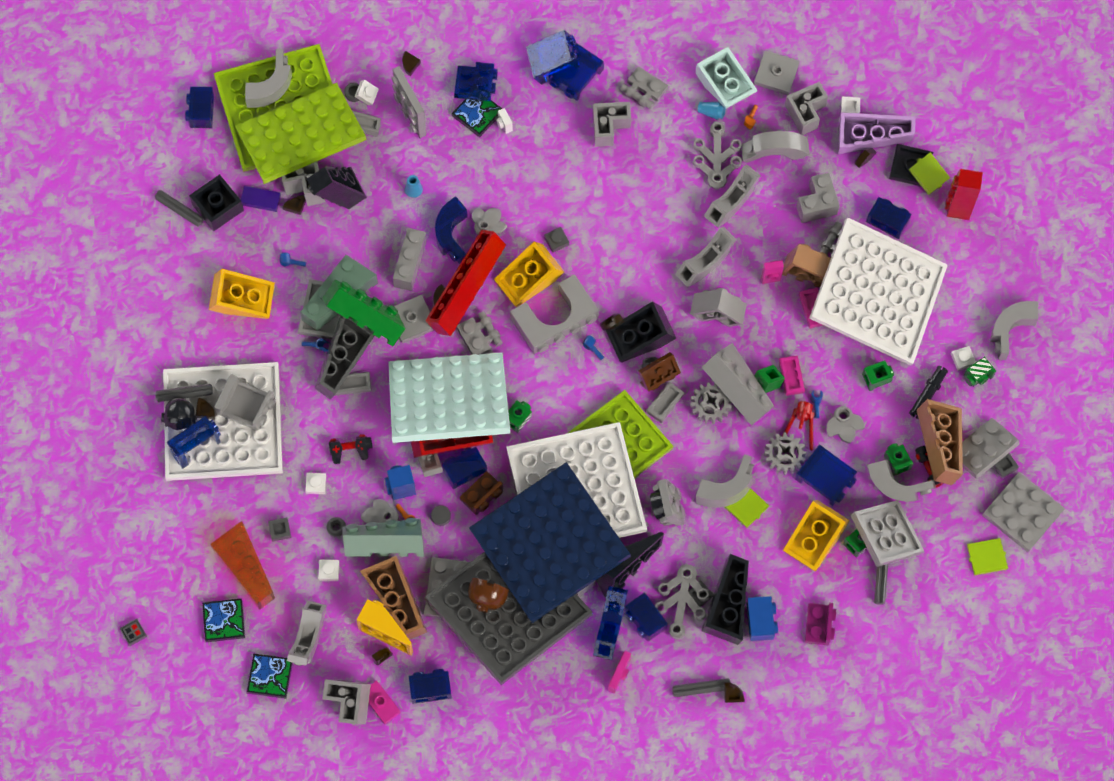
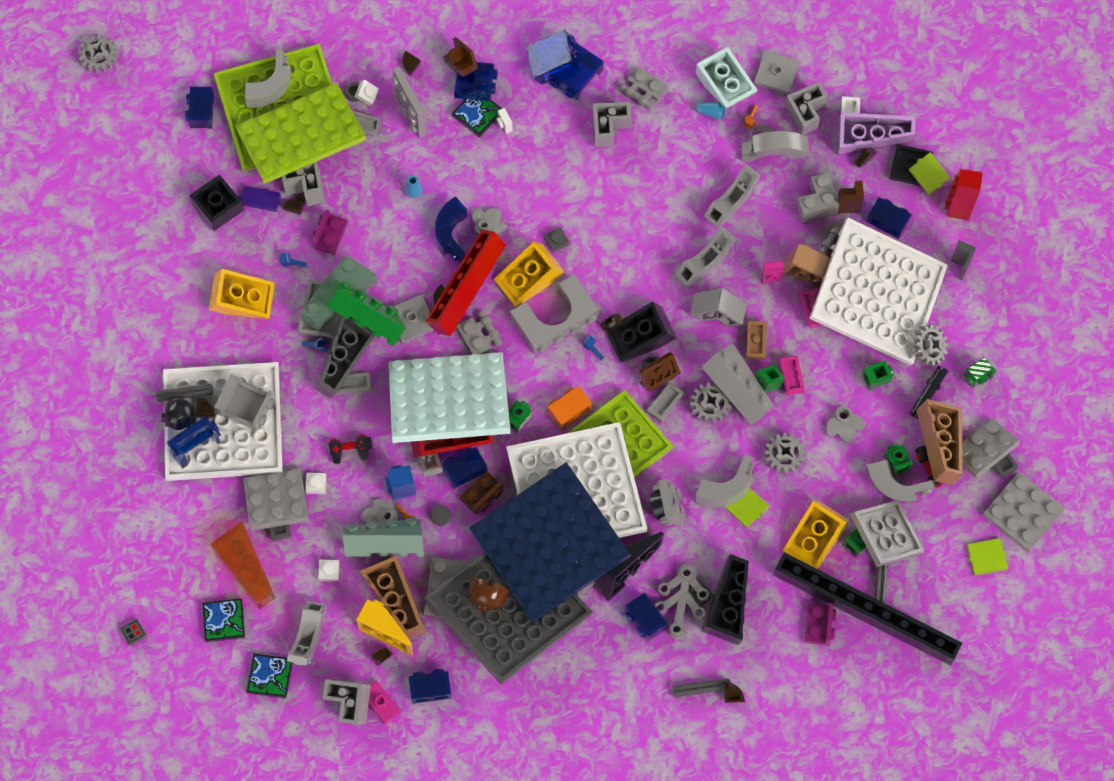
dark grey axle [155,190,204,227] -> none
wedge [307,166,367,209] -> none
dark grey plate [326,517,346,537] -> none
light grey brick [393,228,427,291] -> none
clear blue arch [593,586,628,660] -> none
dark pink plate [608,651,631,694] -> none
light grey plant [693,122,742,189] -> none
blue brick [746,596,778,641] -> none
red plant [782,401,815,451] -> none
clear blue panel [795,444,857,506] -> none
blue hand [811,390,823,419] -> none
white plate [951,346,976,371] -> none
light grey arch [990,301,1038,360] -> none
none -> light grey gear [78,34,119,74]
none -> light grey plate [243,468,309,531]
none -> magenta bracket [311,210,348,255]
none -> reddish brown panel [443,37,478,77]
none -> orange brick [548,386,592,431]
none -> medium nougat plate [746,321,767,360]
none -> black brick [773,552,962,666]
none -> reddish brown panel [838,180,864,214]
none -> light grey gear [911,324,948,366]
none -> dark grey panel [951,240,977,280]

